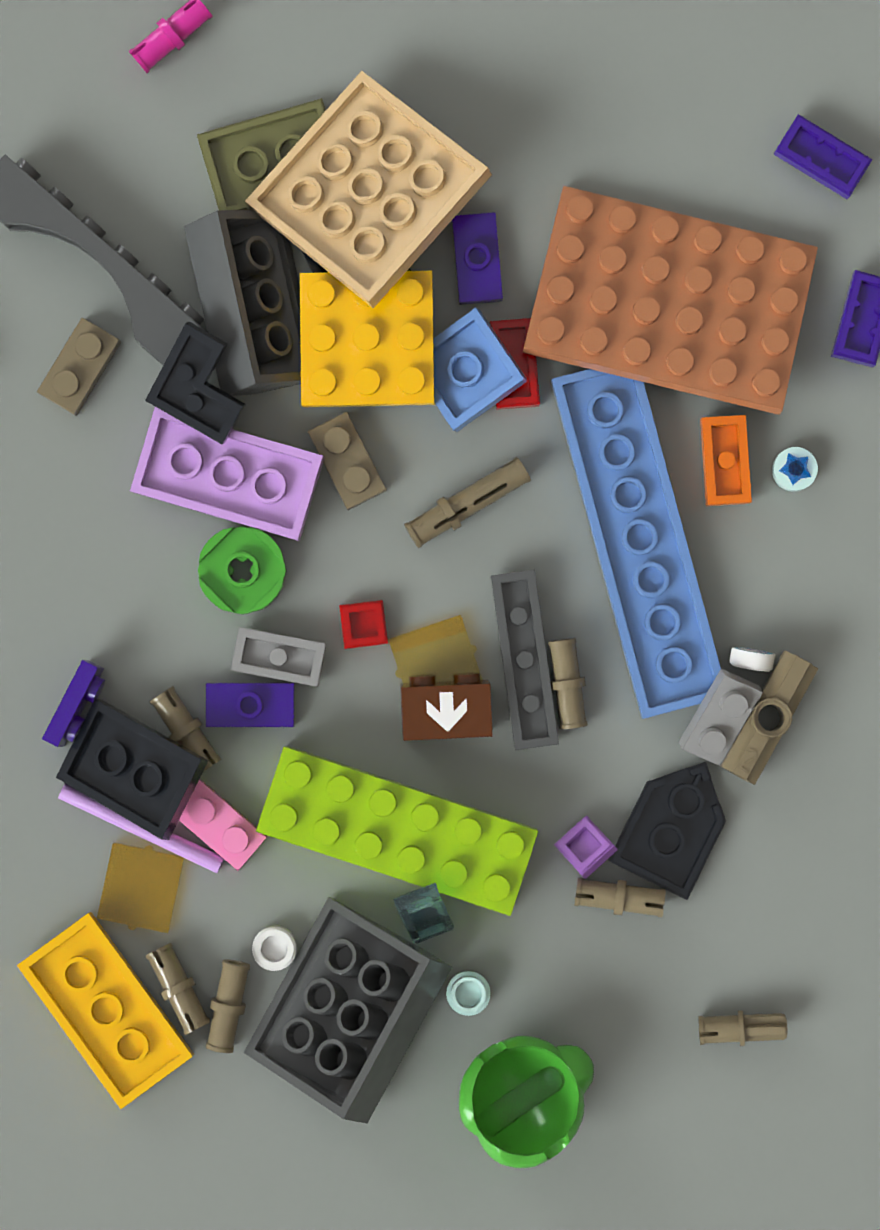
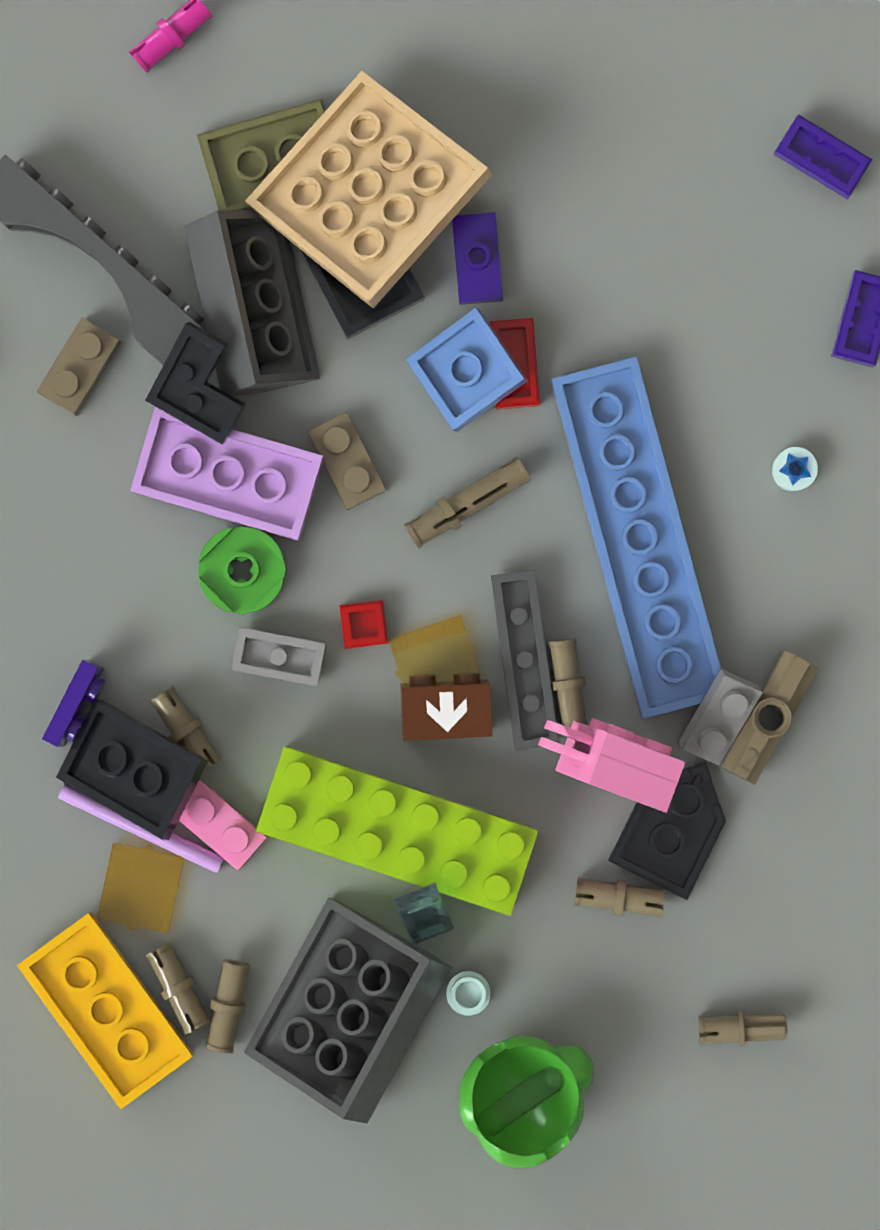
dark purple plate [206,683,295,727] -> none
white tile [252,925,297,971] -> none
yellow plate [300,270,435,407] -> none
nougat plate [523,186,818,415] -> none
medium lavender tile [554,815,618,879] -> none
orange plate [700,415,752,506] -> none
white tile [729,647,775,672] -> none
none -> bright pink brick [538,718,685,813]

